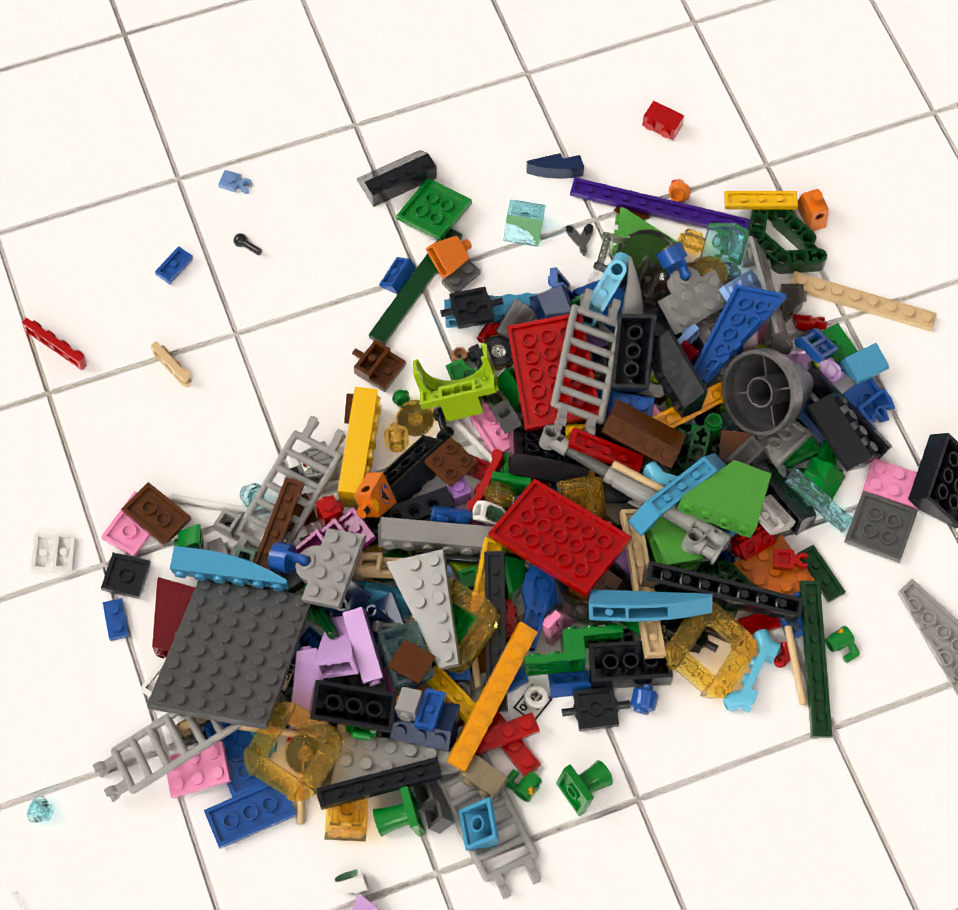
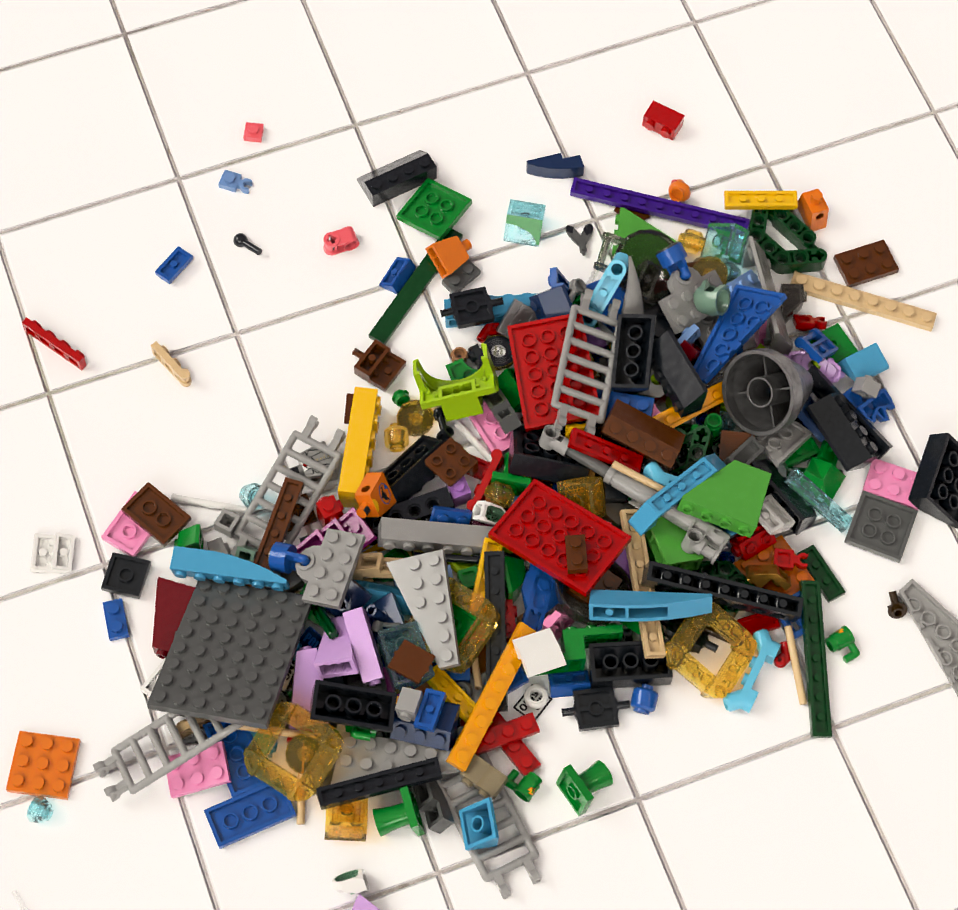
none -> orange plate [6,731,81,800]
none -> coral plate [243,122,264,143]
none -> coral piece [323,226,360,256]
none -> white slope [512,628,567,678]
none -> reddish brown plate [565,534,588,574]
none -> light grey plate [569,278,587,303]
none -> sand green piece [693,279,731,317]
none -> pearl gold slope [745,564,792,590]
none -> reddish brown plate [833,239,899,287]
none -> light grey plate [851,375,882,399]
none -> dark brown plate [887,591,907,619]

